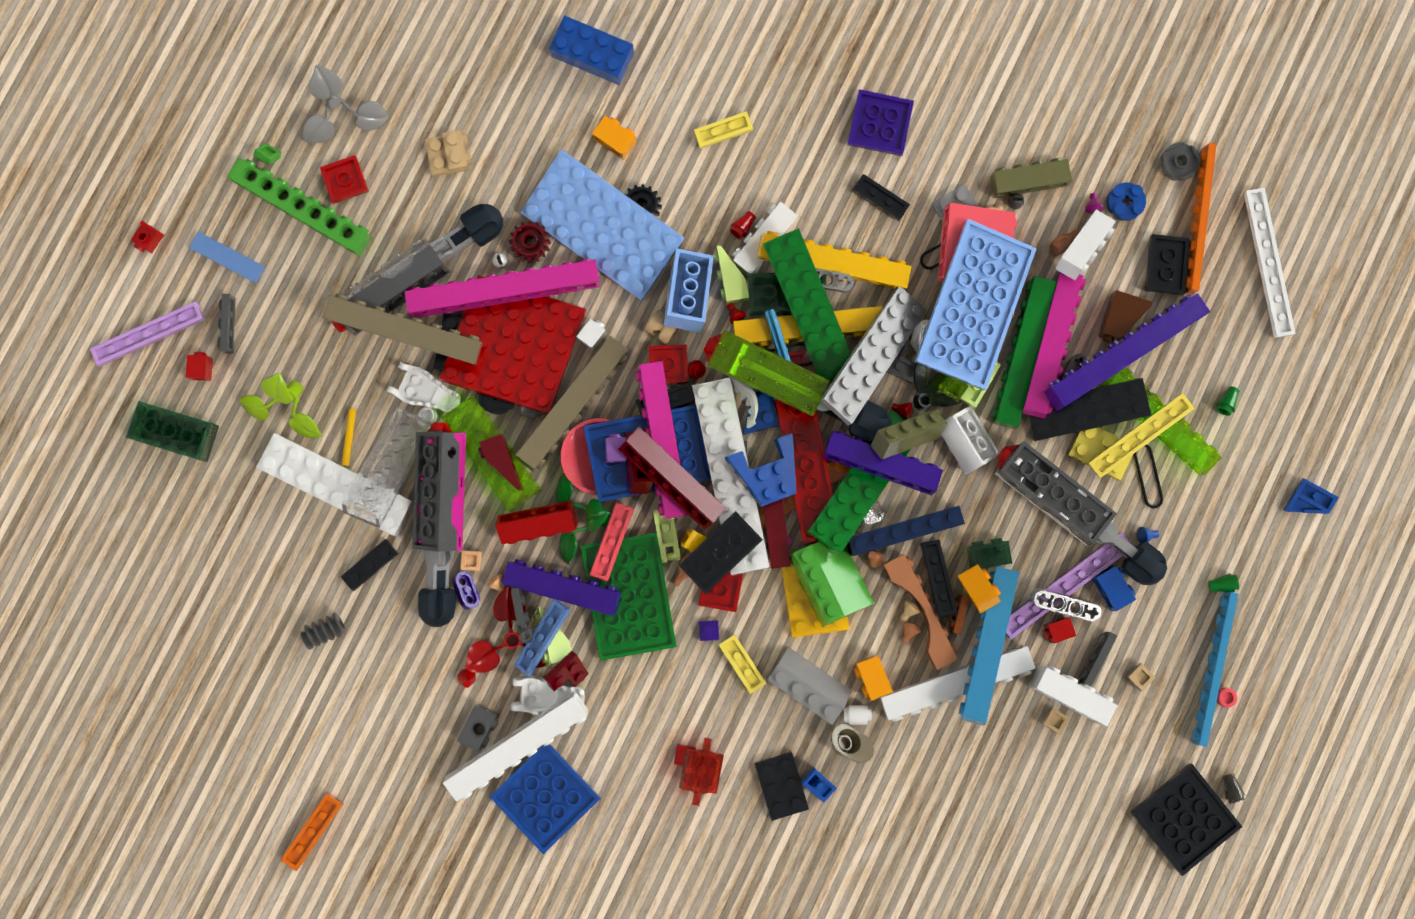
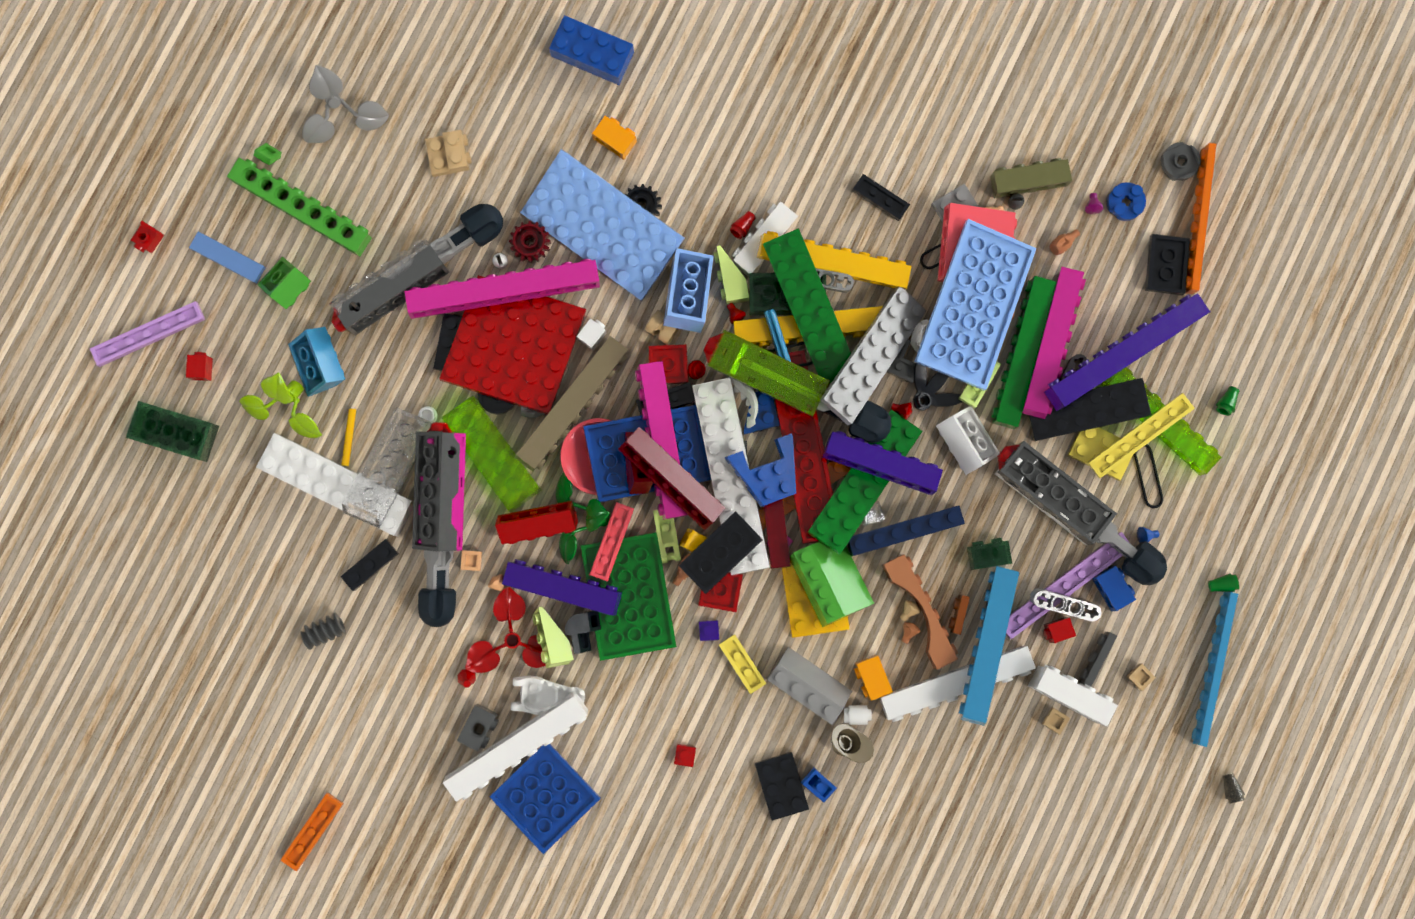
dark grey plate [217,294,236,354] -> none
red plate [320,155,369,204] -> none
dark tan brick [322,293,483,365] -> none
white animal [387,362,461,413] -> none
dark purple plate [452,571,480,610] -> none
dark red slope [478,434,524,491] -> none
dark grey hinge [511,588,533,644] -> none
medium blue tile [514,599,571,676] -> none
dark red plate [543,651,589,692] -> none
medium lavender brick [605,434,627,463] -> none
clear red plate [679,737,724,806] -> none
light yellow plate [694,111,753,149] -> none
dark purple plate [847,89,914,156] -> none
nougat rock [865,550,884,568] -> none
olive brick [871,410,947,459] -> none
black tile [920,540,958,618] -> none
clear neon green brick [938,375,969,402] -> none
light orange brick [958,564,1001,614] -> none
white brick [1055,210,1116,280] -> none
reddish brown slope [1098,290,1153,343] -> none
black plate [1130,763,1242,876] -> none
coral tile [1217,688,1237,708] -> none
white plate [1243,188,1296,338] -> none
blue wing [1283,478,1339,514] -> none
none -> bright green slope [257,256,311,309]
none -> dark azure slope [288,327,345,397]
none -> black brick [565,611,601,654]

